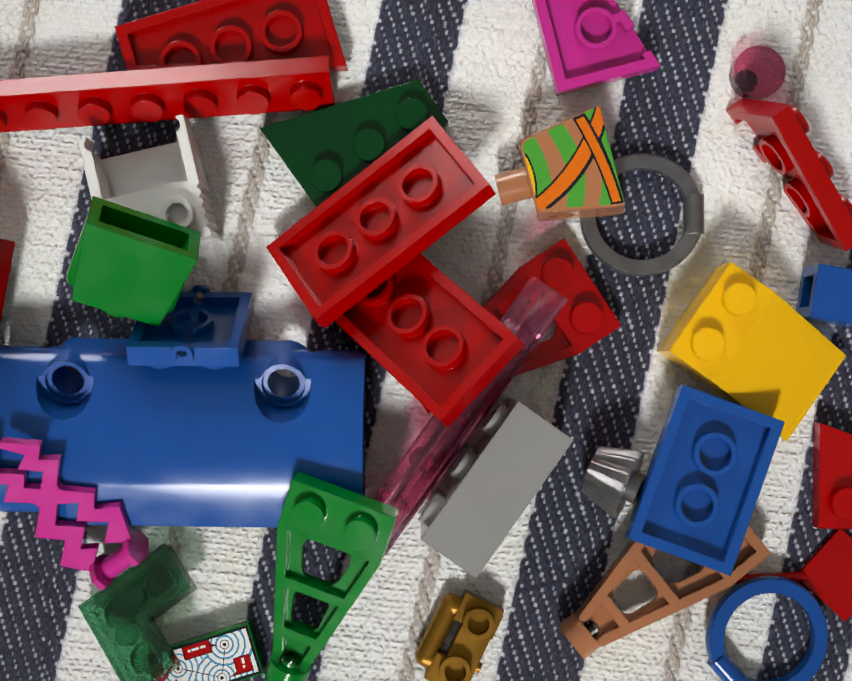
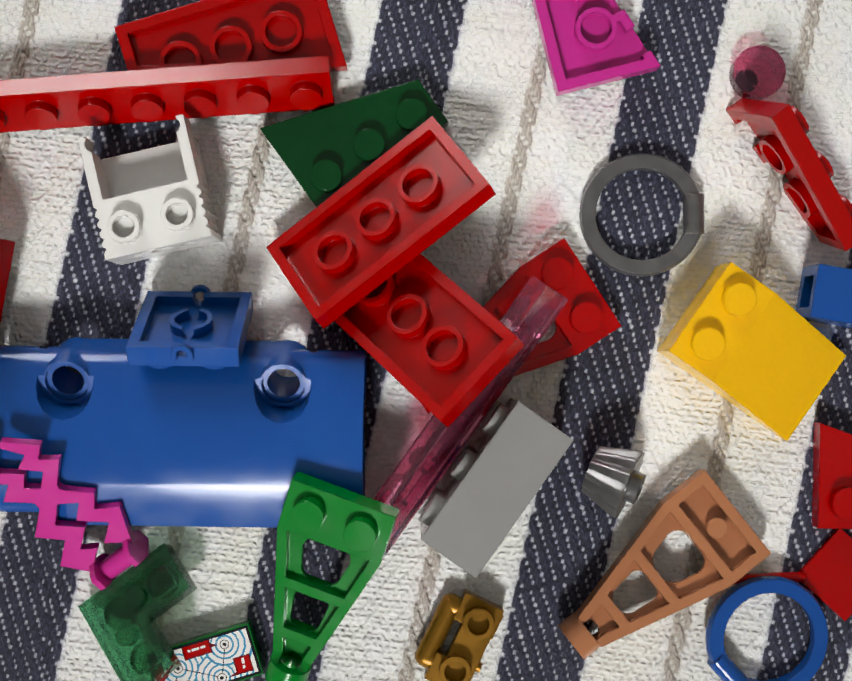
green torso [66,196,201,327] -> none
torso [494,106,625,221] -> none
blue plate [624,384,785,576] -> none

